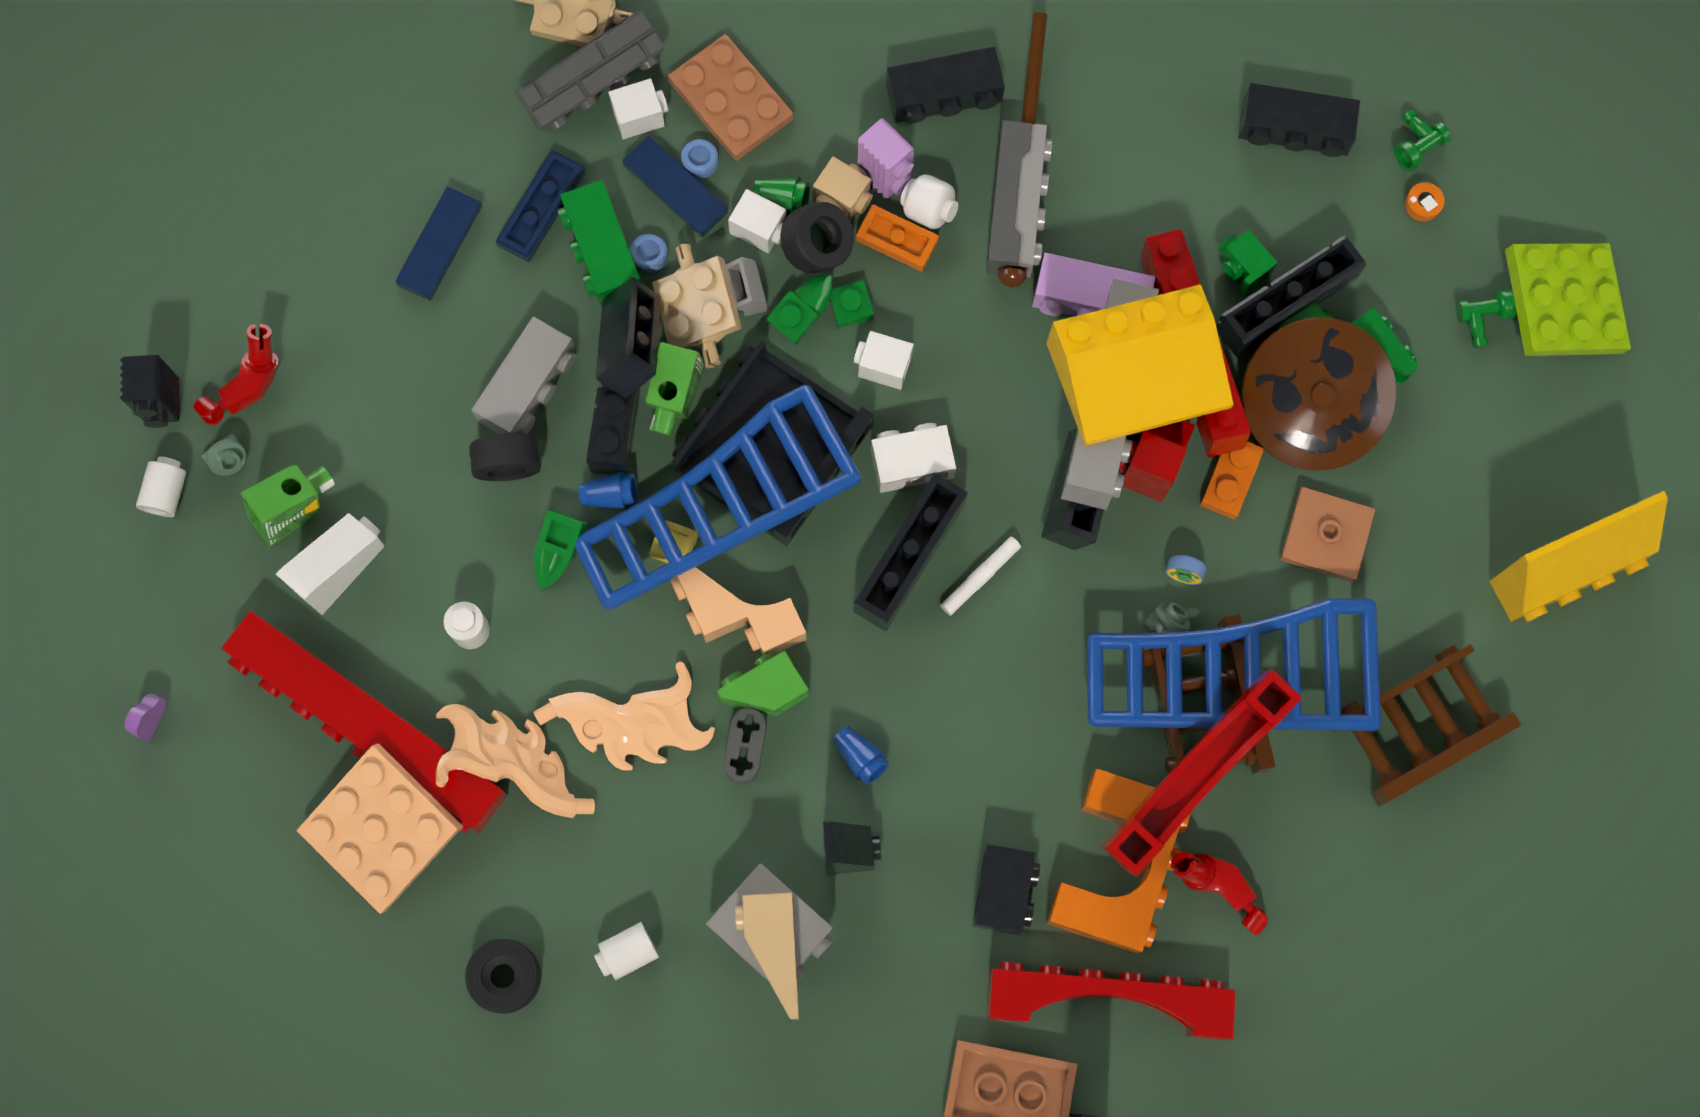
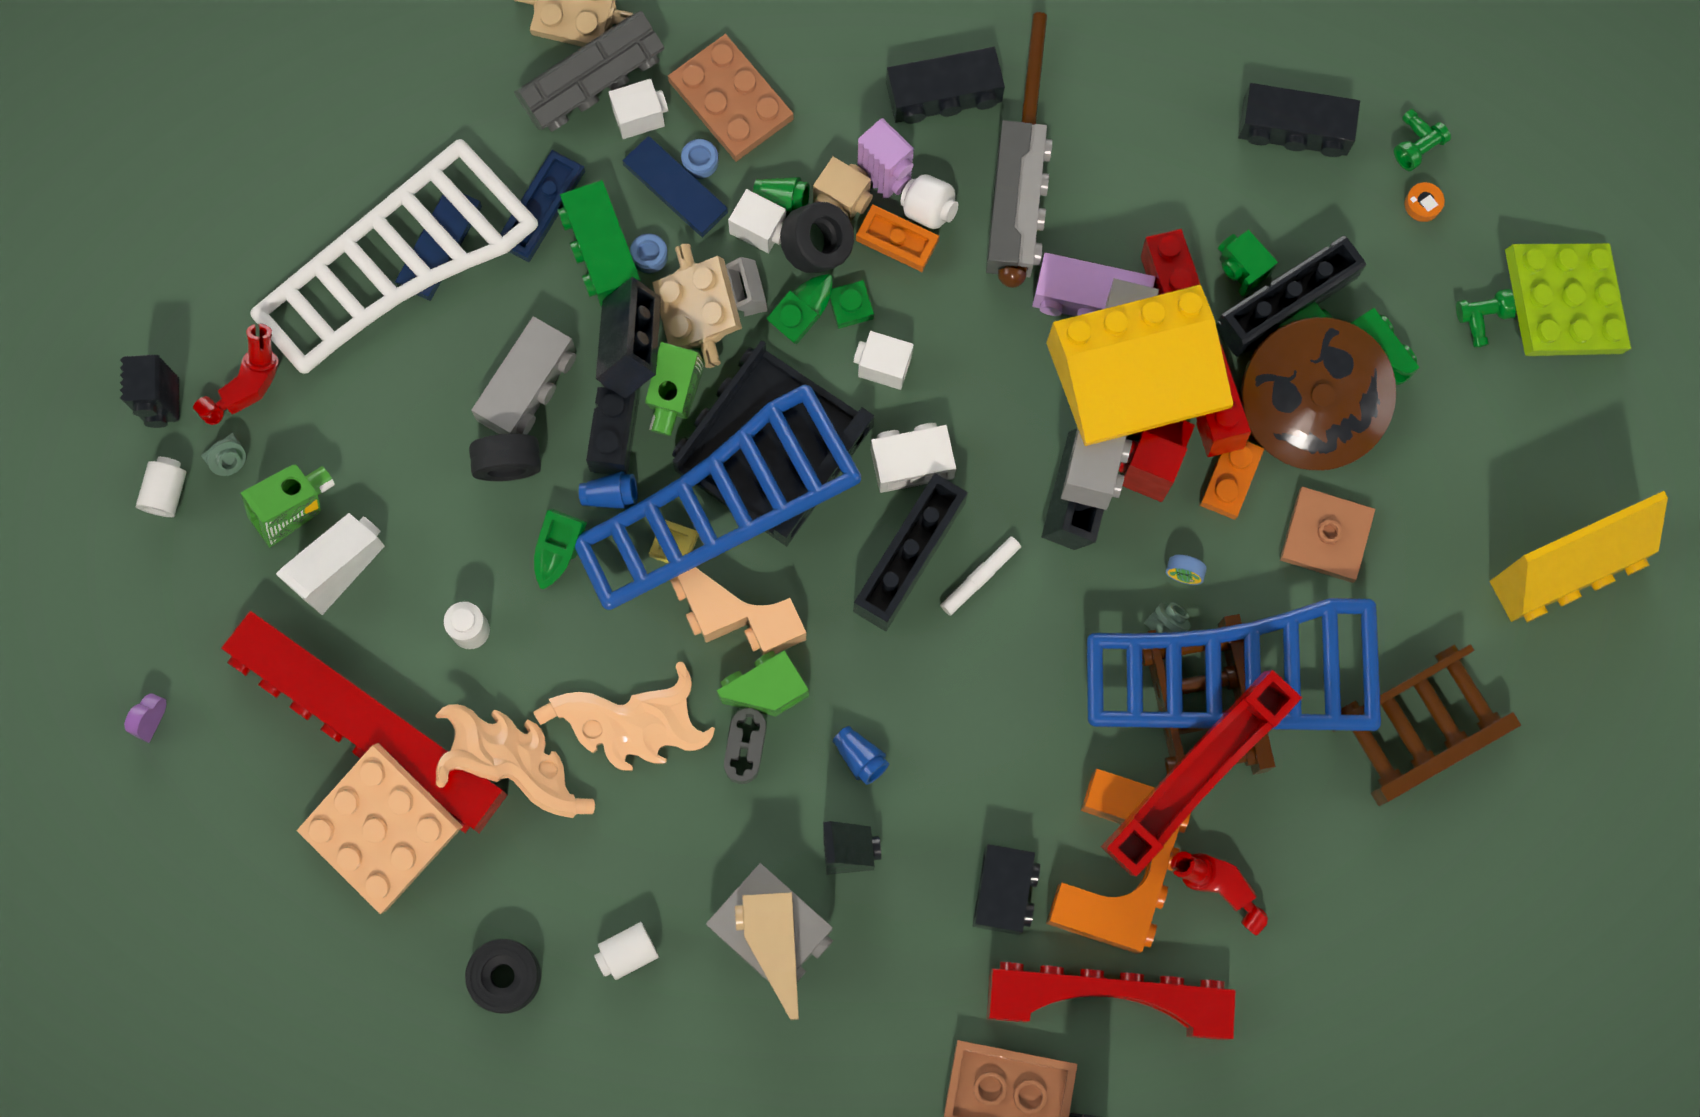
none -> white bar [250,139,538,374]

